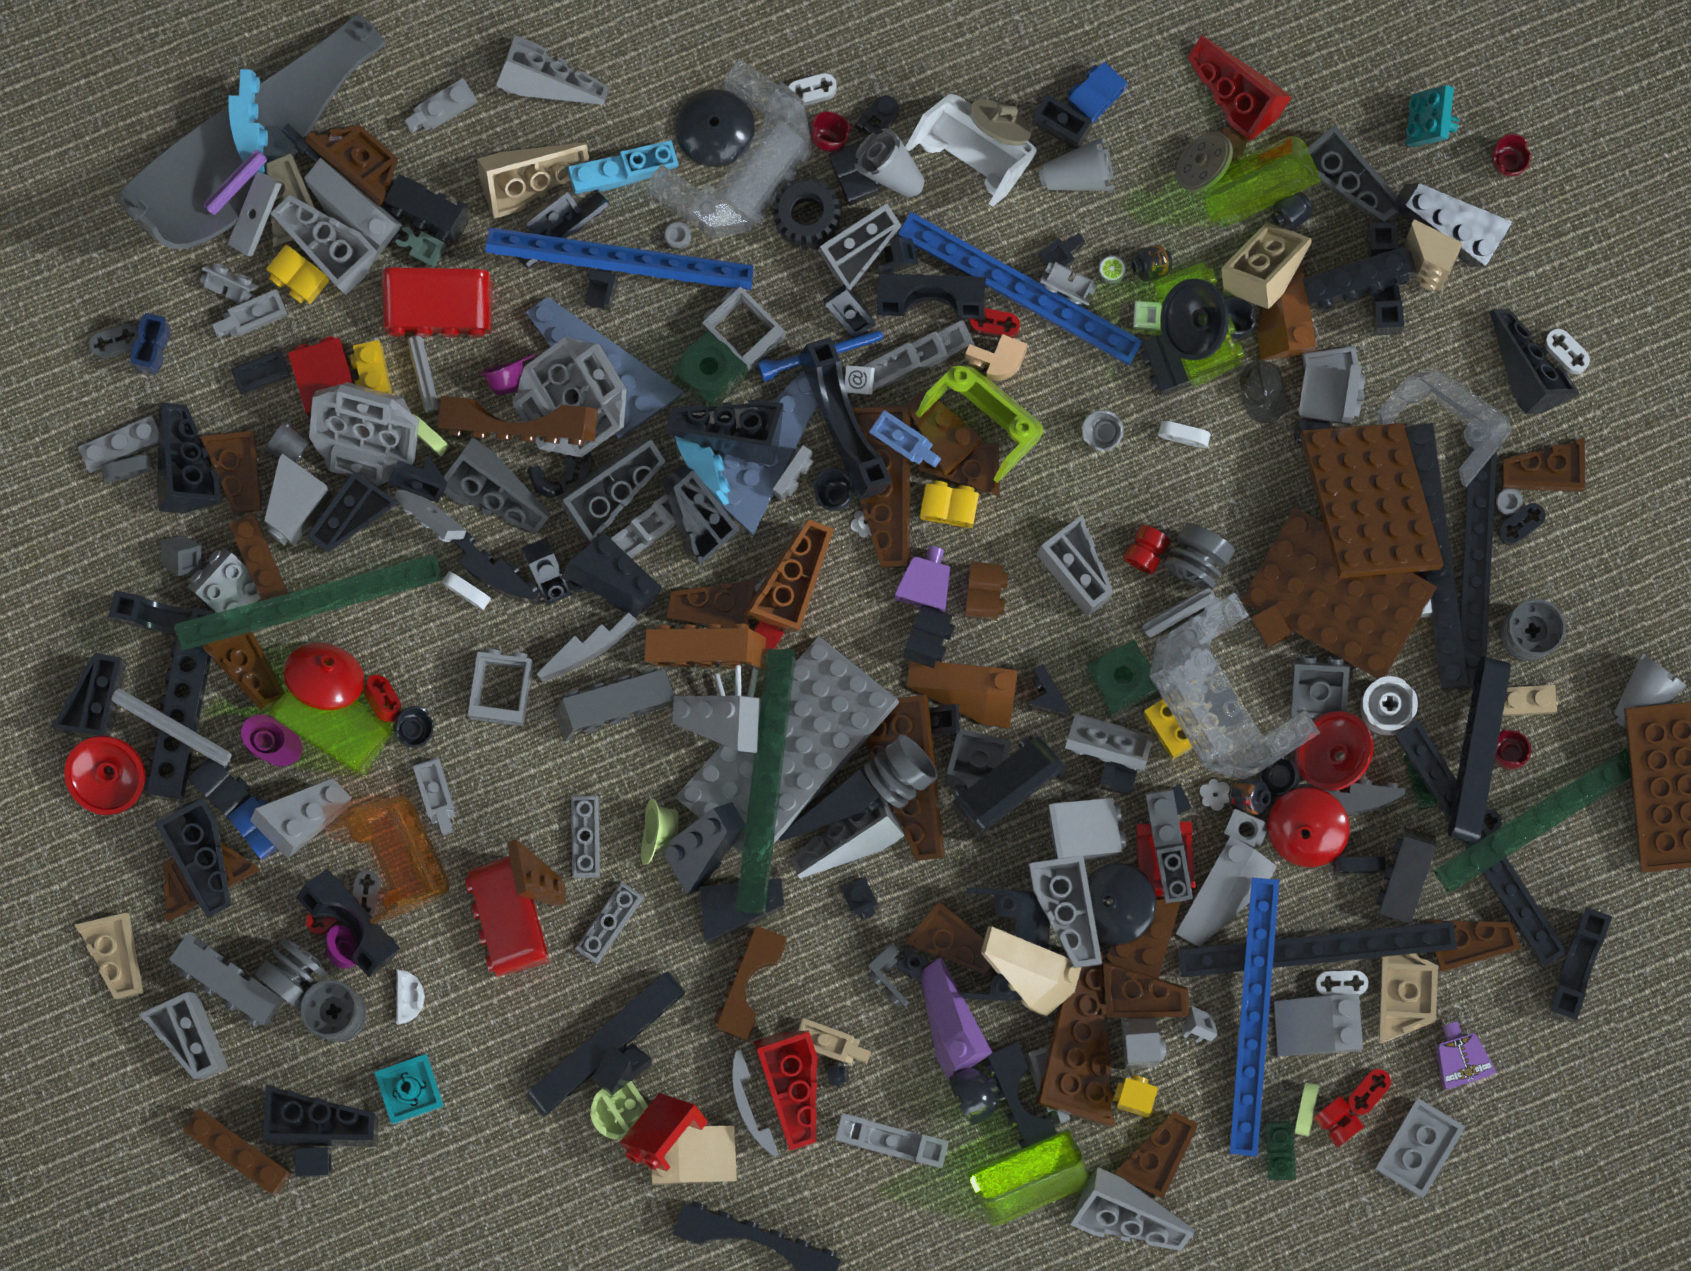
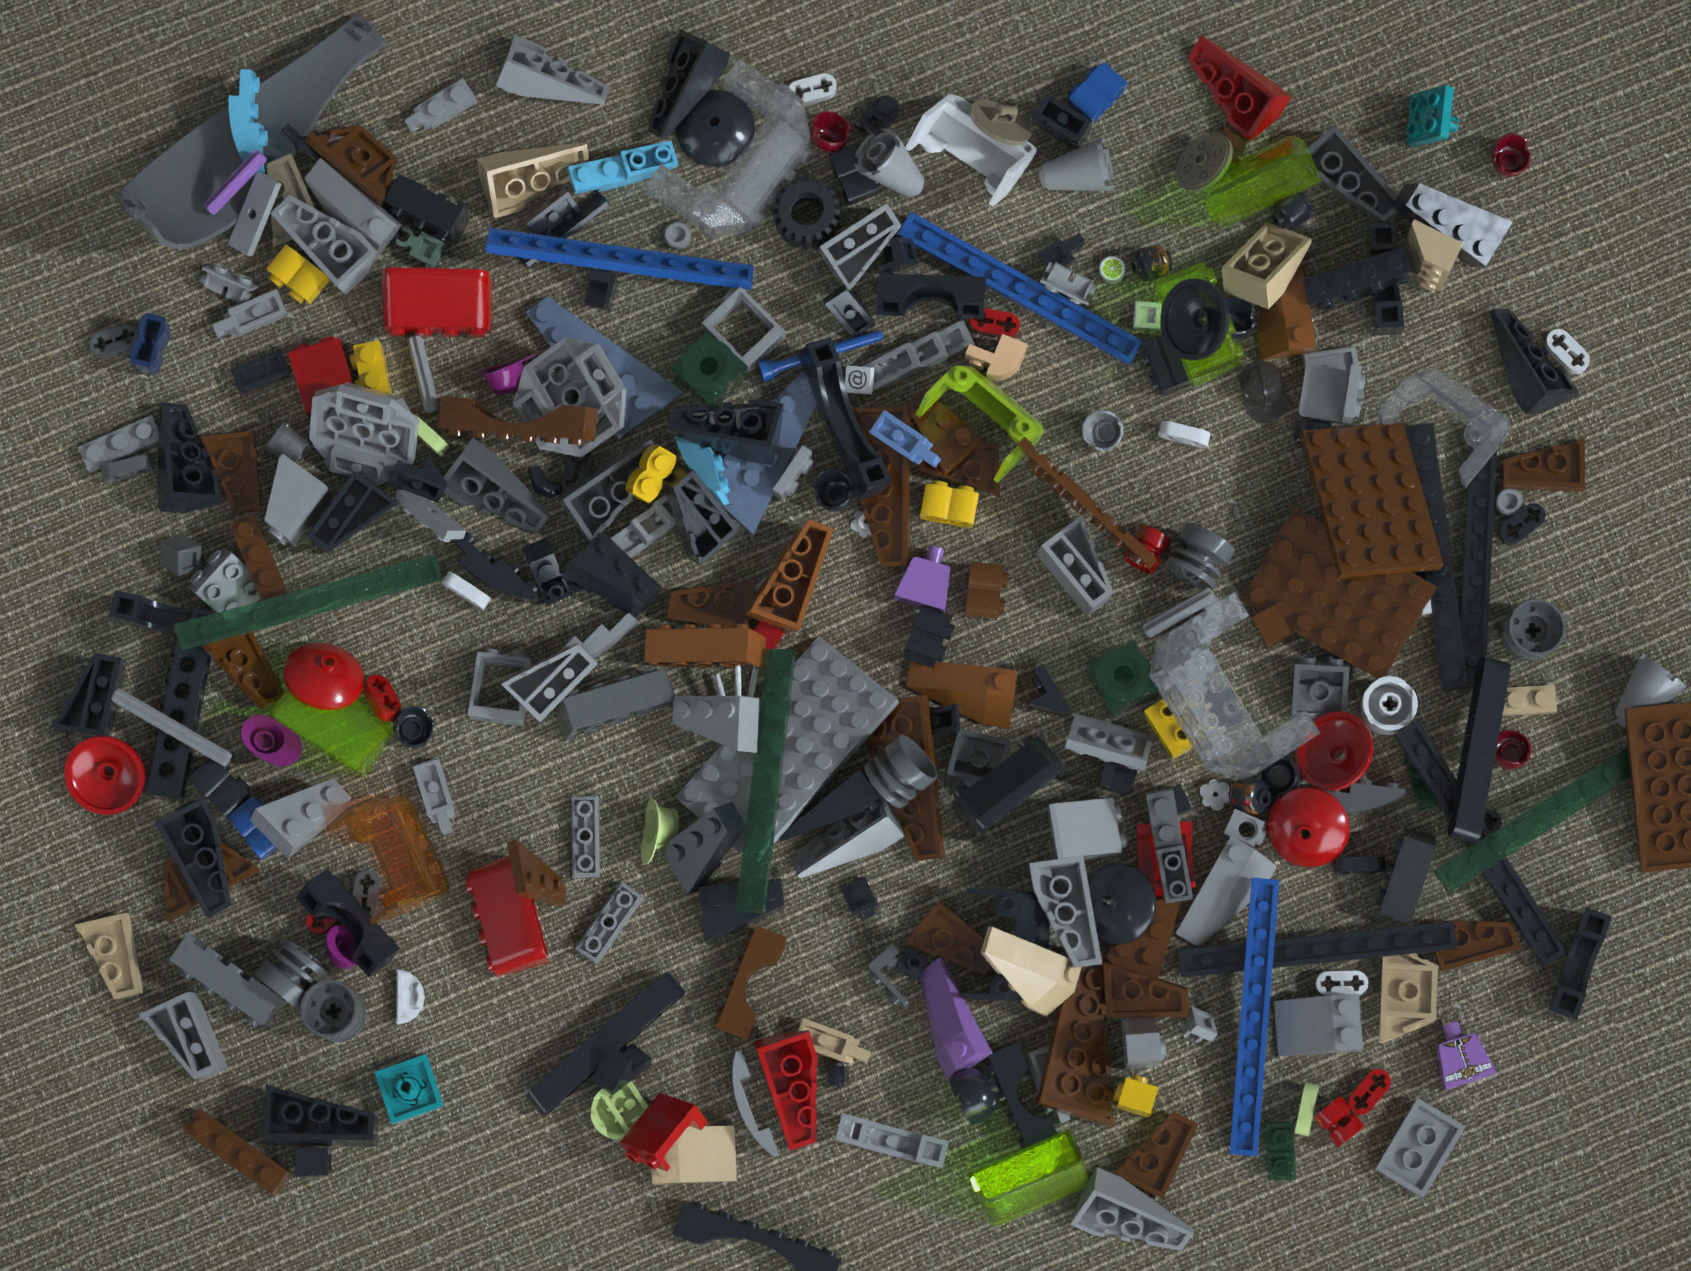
none -> light grey wedge [499,643,598,722]
none -> yellow brick [626,444,676,503]
none -> black wedge [648,30,731,140]
none -> reddish brown wing [1017,436,1157,569]

